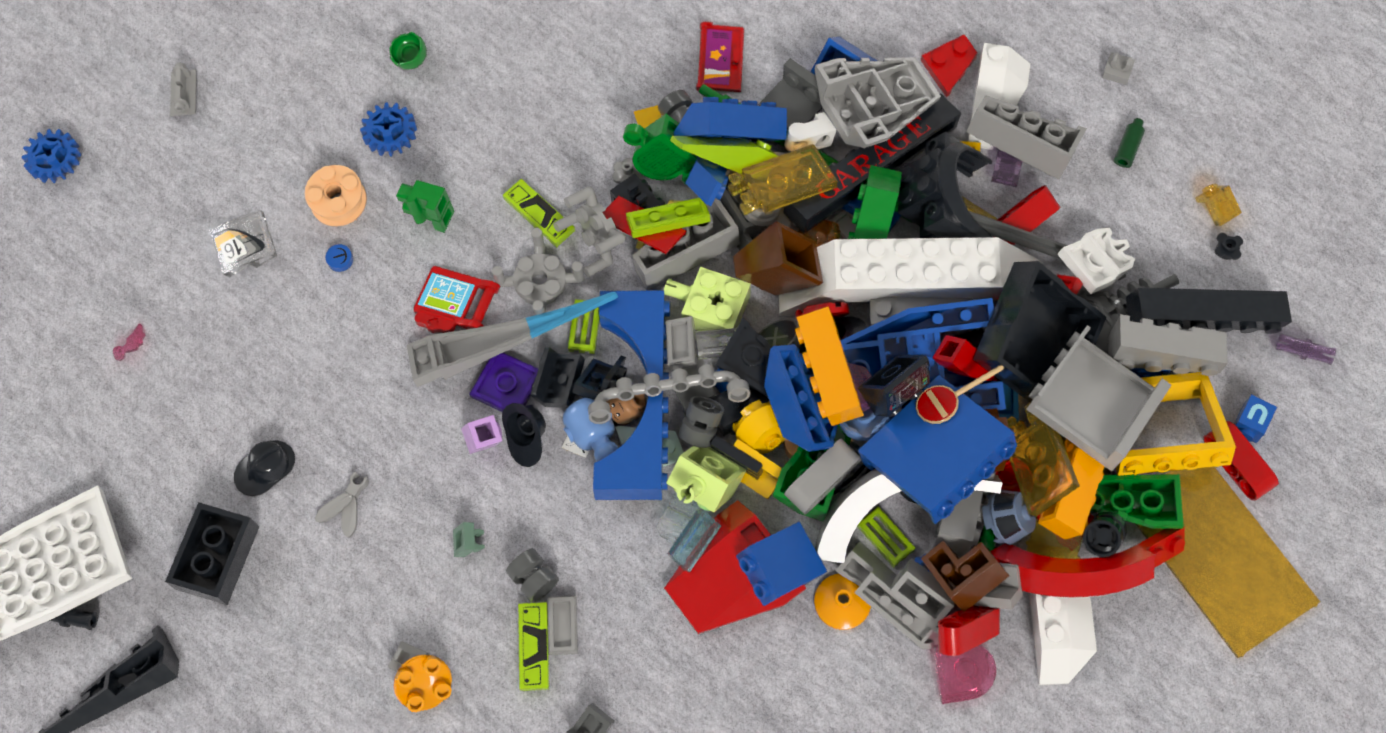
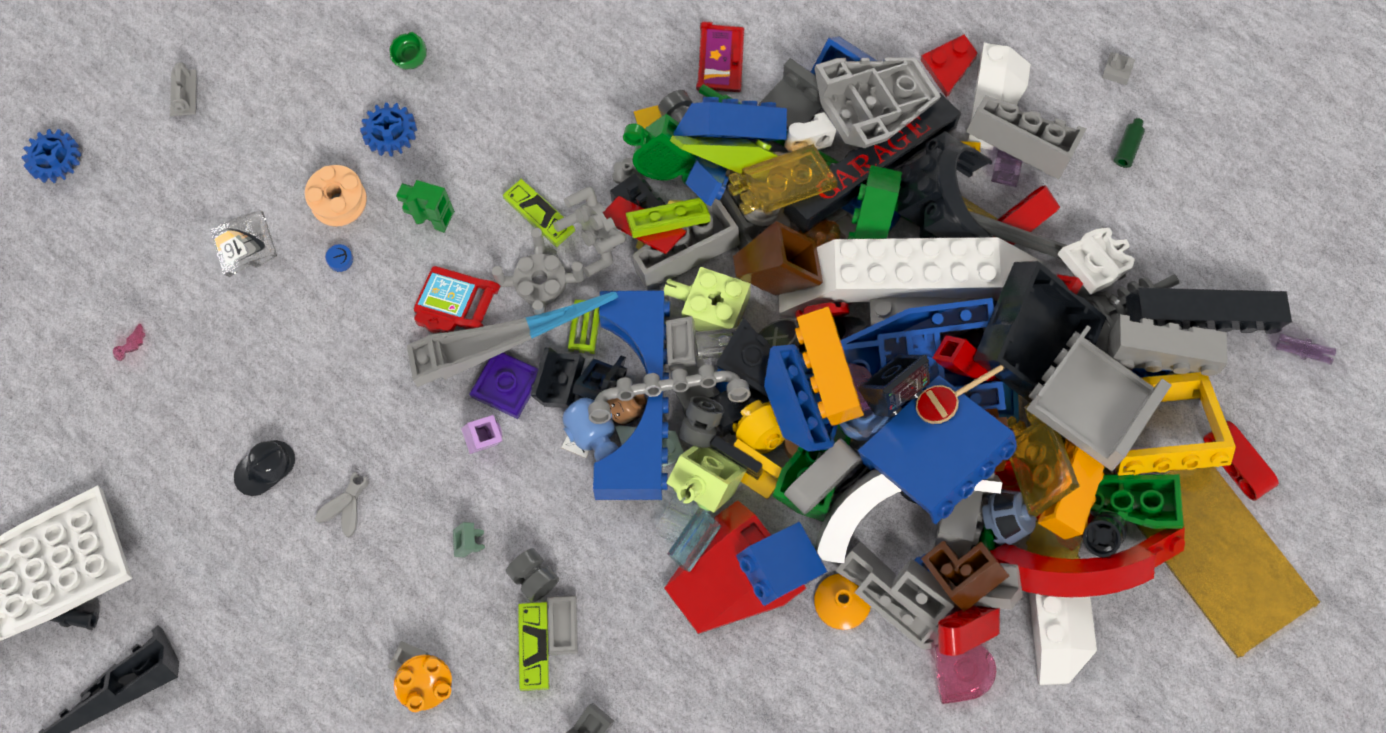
black brick [165,502,259,605] -> none
black piece [502,403,546,467] -> none
lime tile [857,507,916,568] -> none
clear yellow bracket [1195,183,1242,226] -> none
black plate [1214,233,1243,260] -> none
blue brick [1234,394,1277,443] -> none

